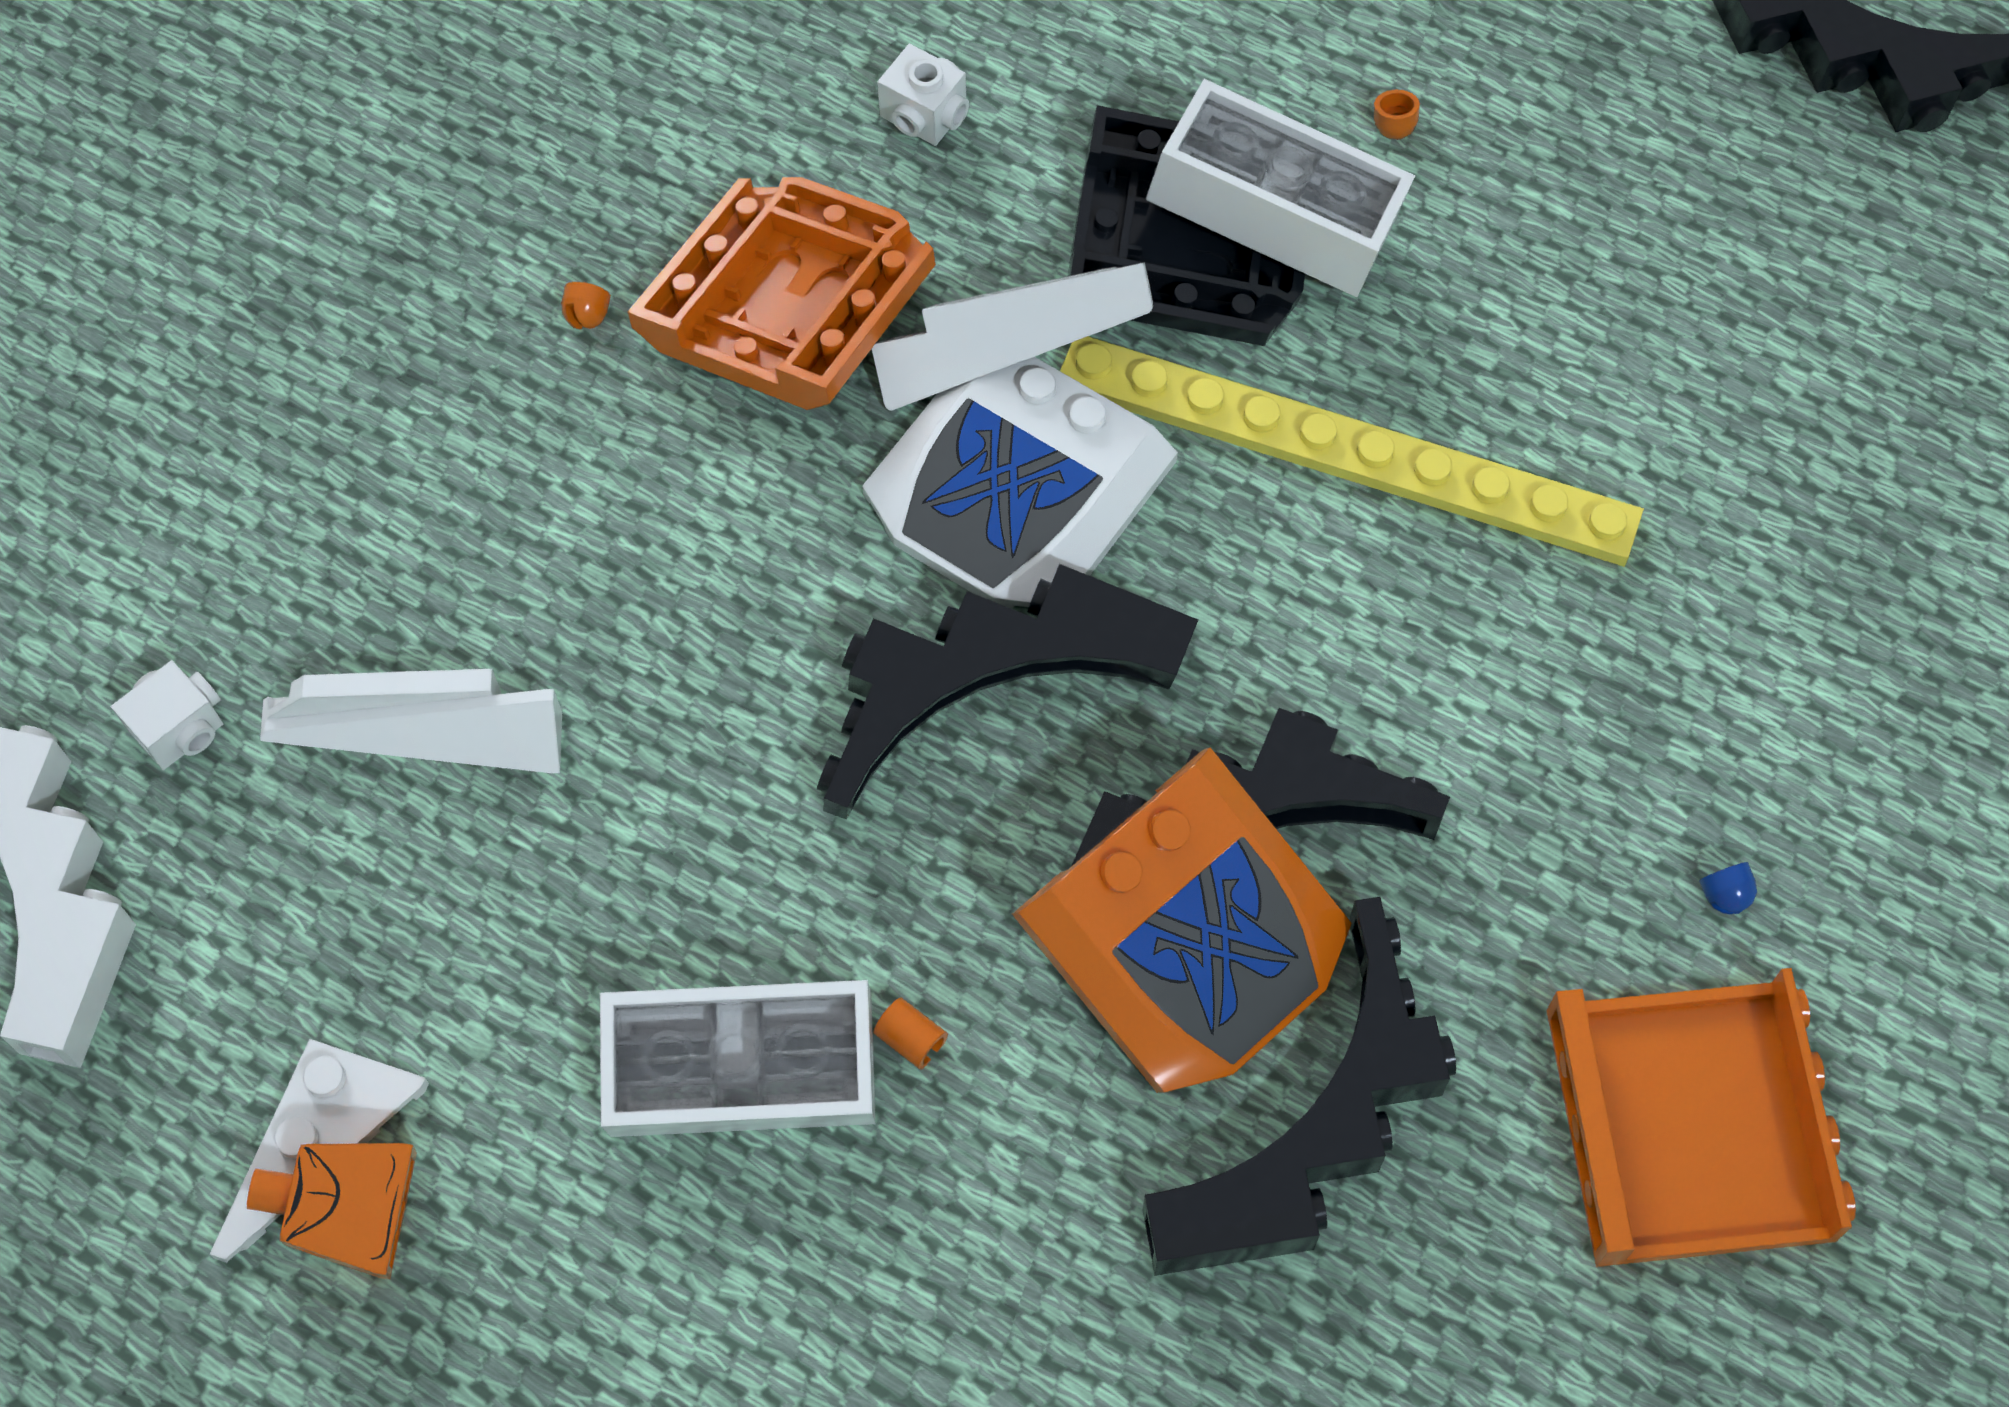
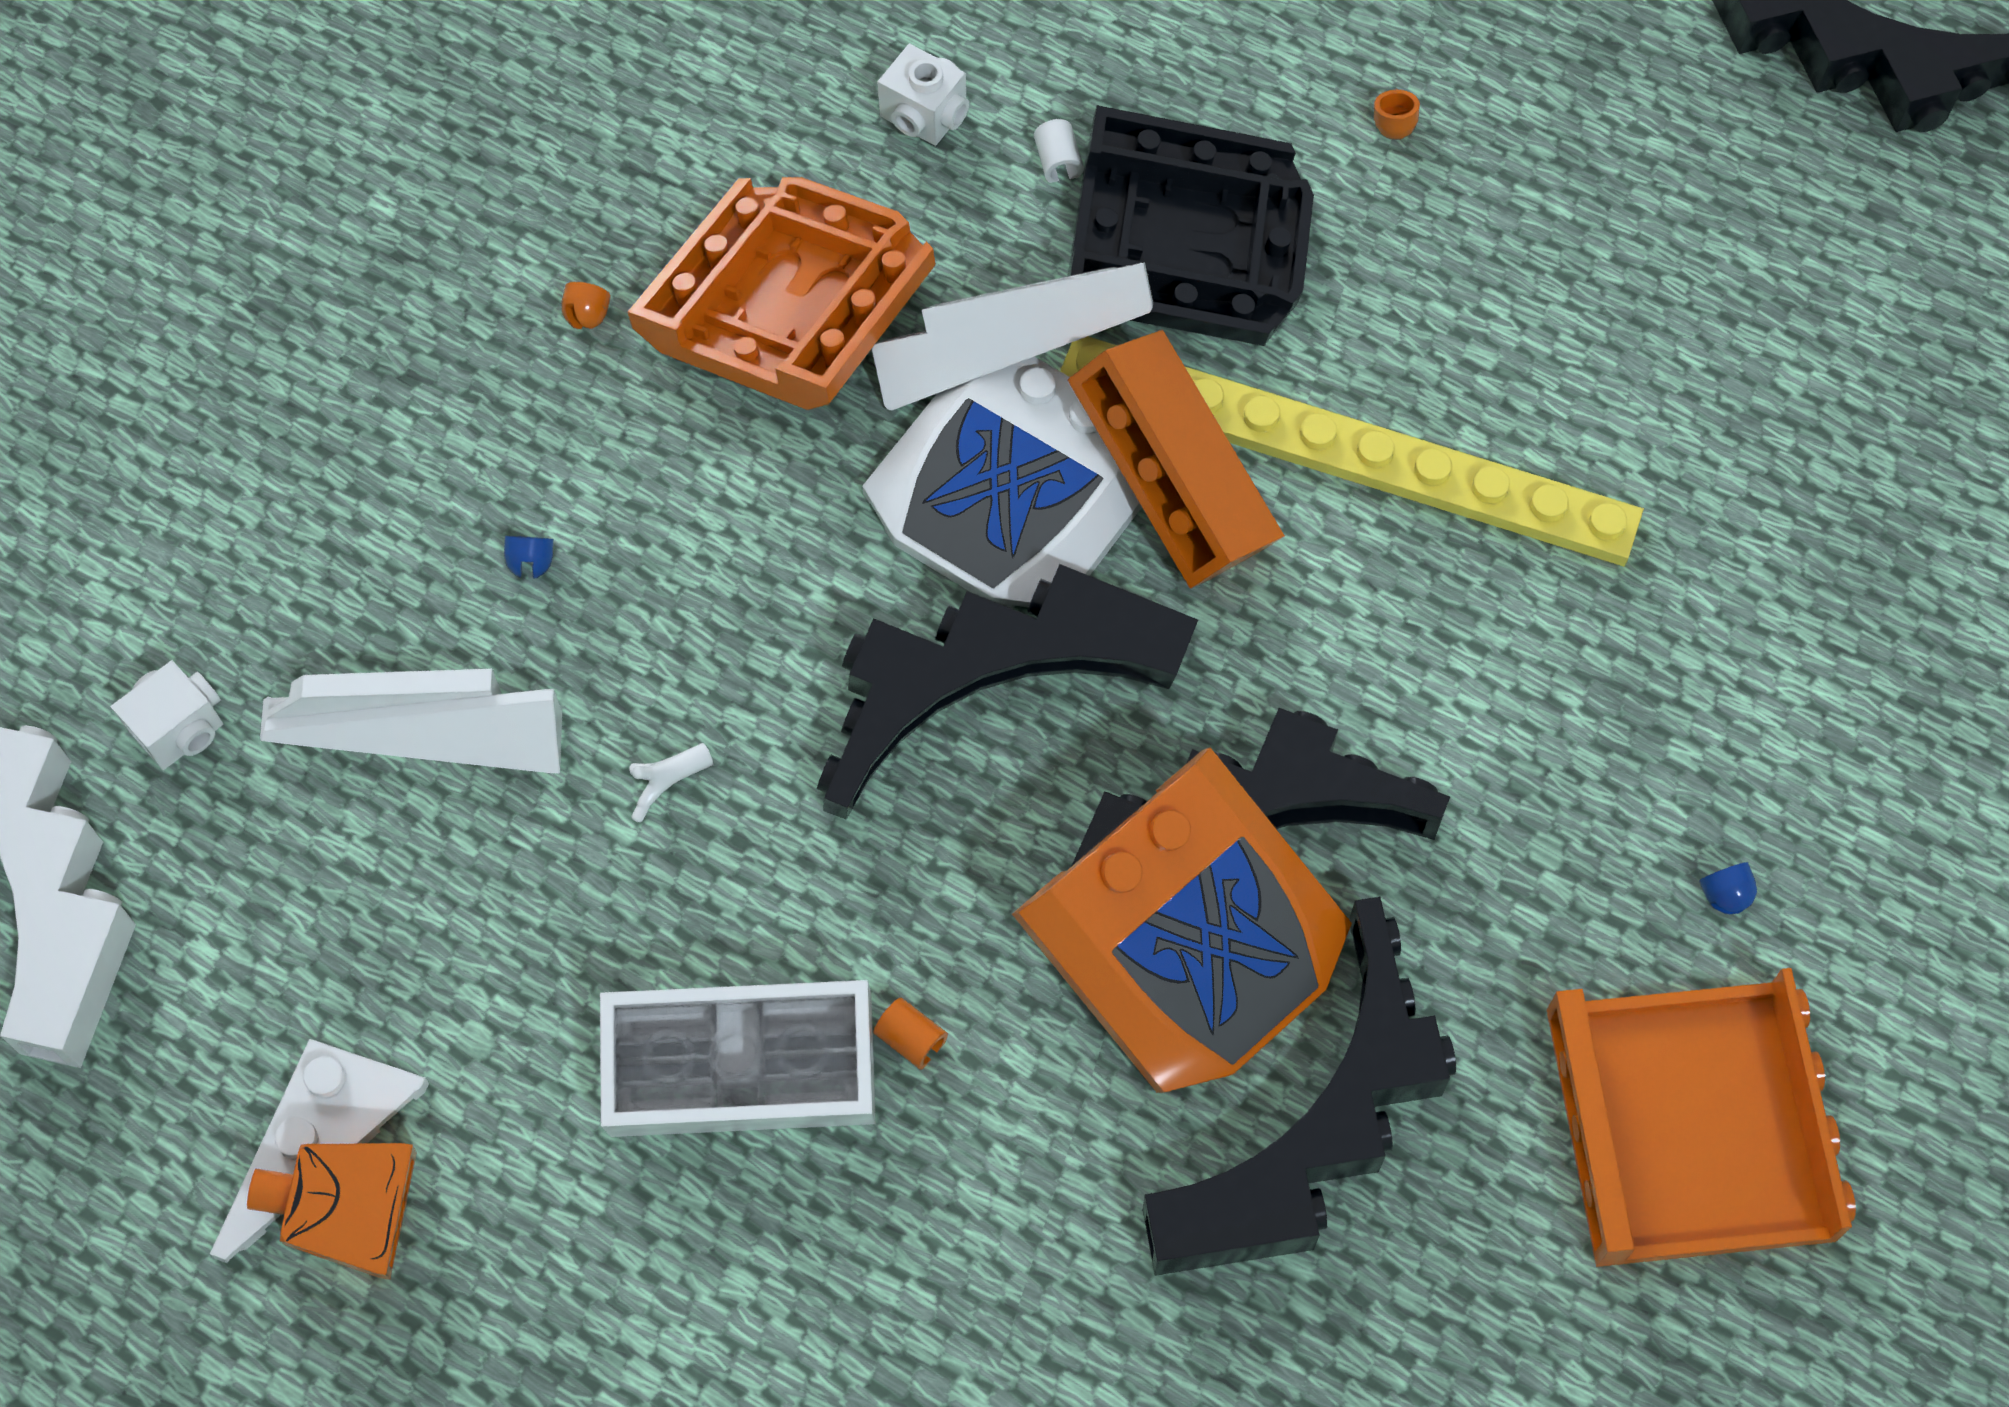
white brick [1146,79,1415,297] -> none
none -> blue hinge [504,536,554,579]
none -> white bar [629,743,713,822]
none -> white hinge [1034,119,1084,183]
none -> orange brick [1068,329,1285,589]

